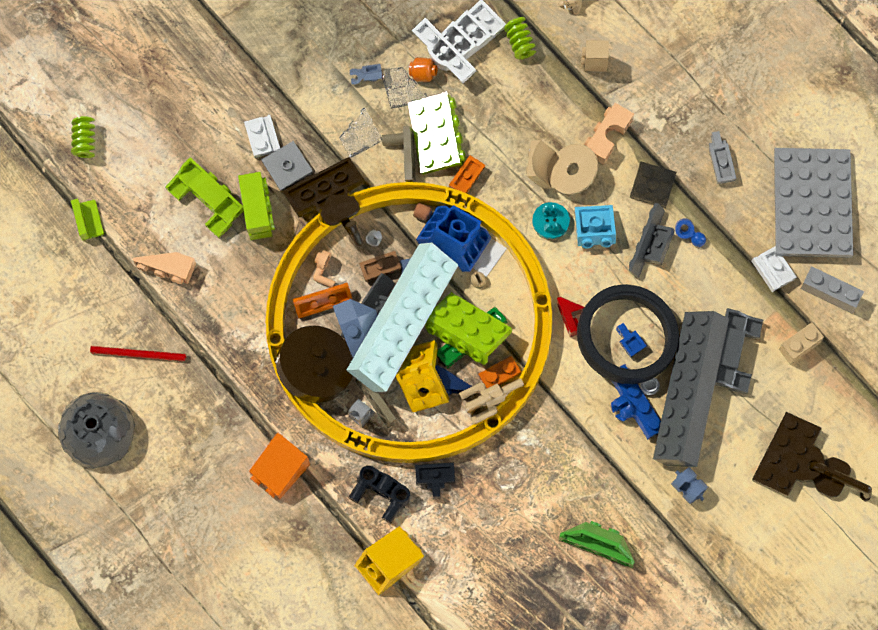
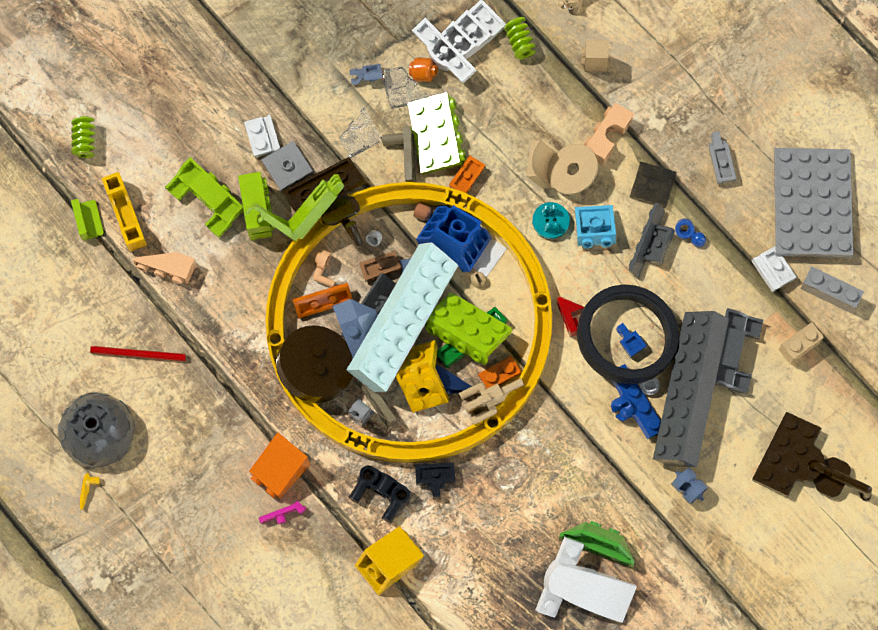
none -> yellow bar [80,473,99,510]
none -> yellow arch [101,172,147,252]
none -> lime hinge [244,174,344,241]
none -> dark pink piece [258,501,307,525]
none -> white slope [535,537,637,623]

